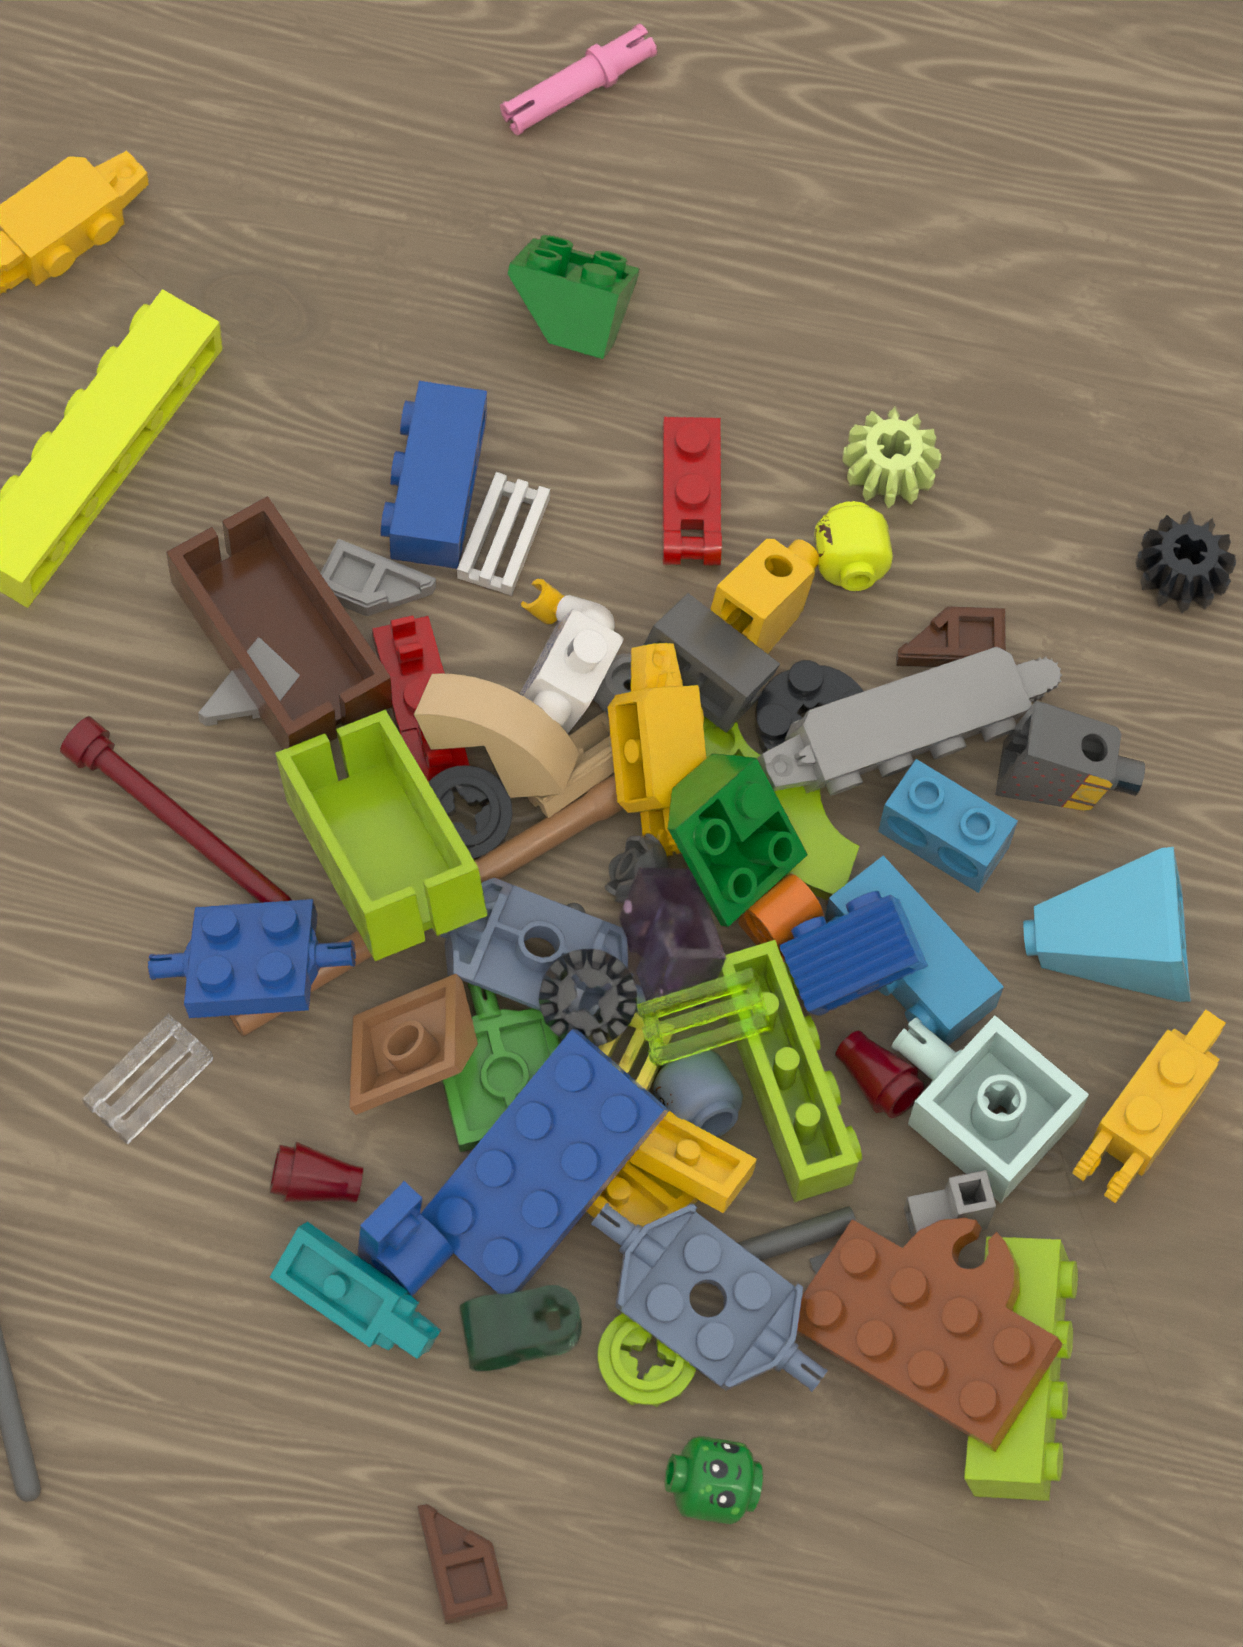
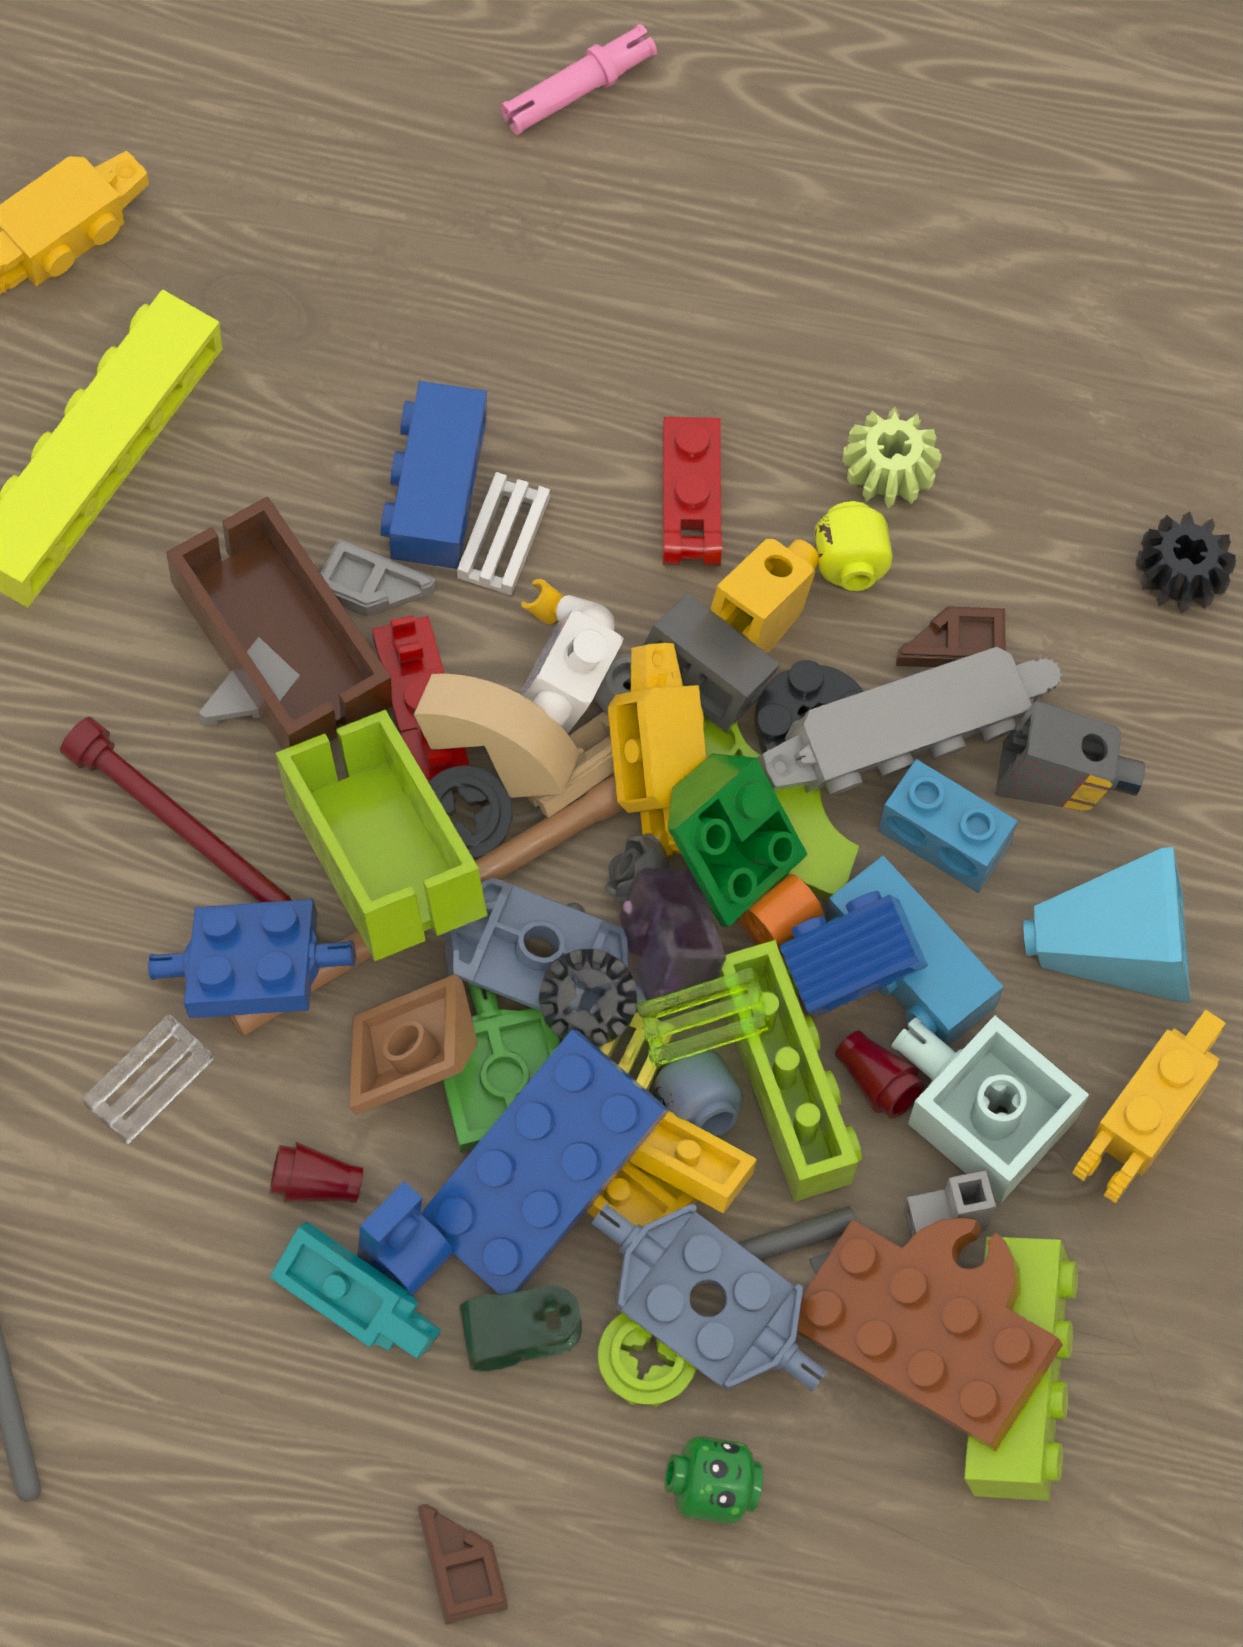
green slope [507,235,640,359] -> none

